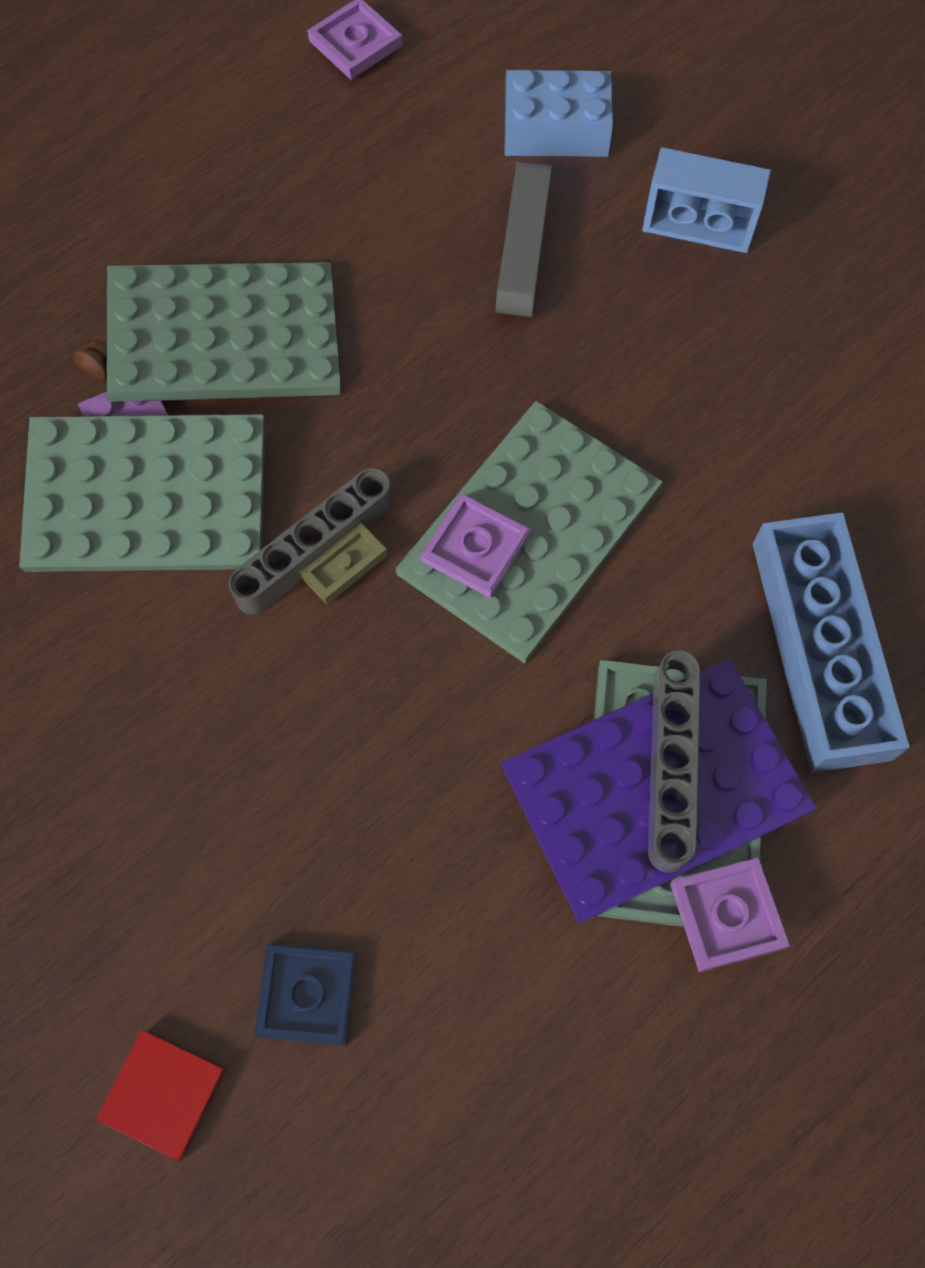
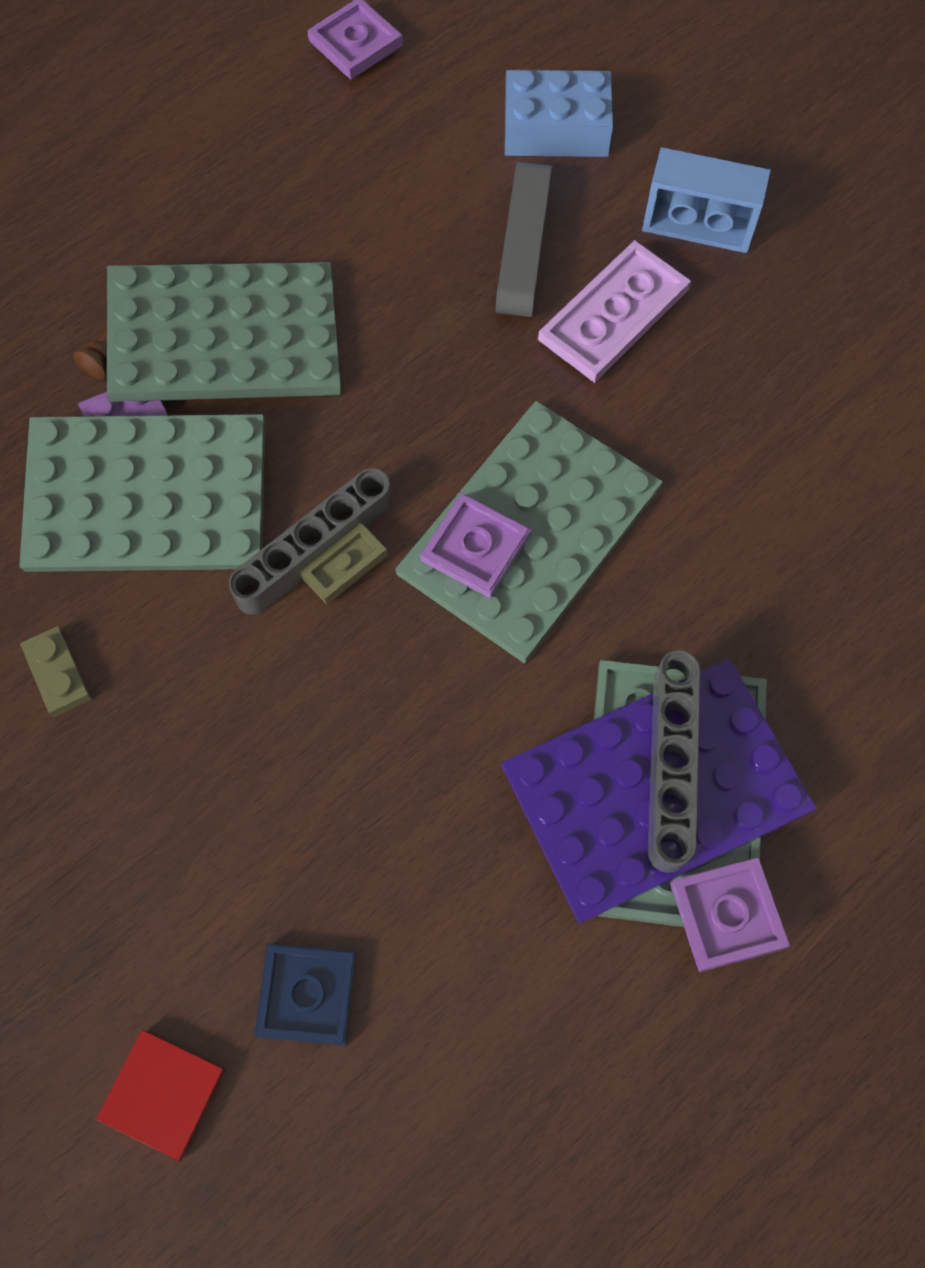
medium blue brick [753,512,910,773] -> none
none -> olive plate [20,626,92,718]
none -> lavender plate [538,240,691,383]

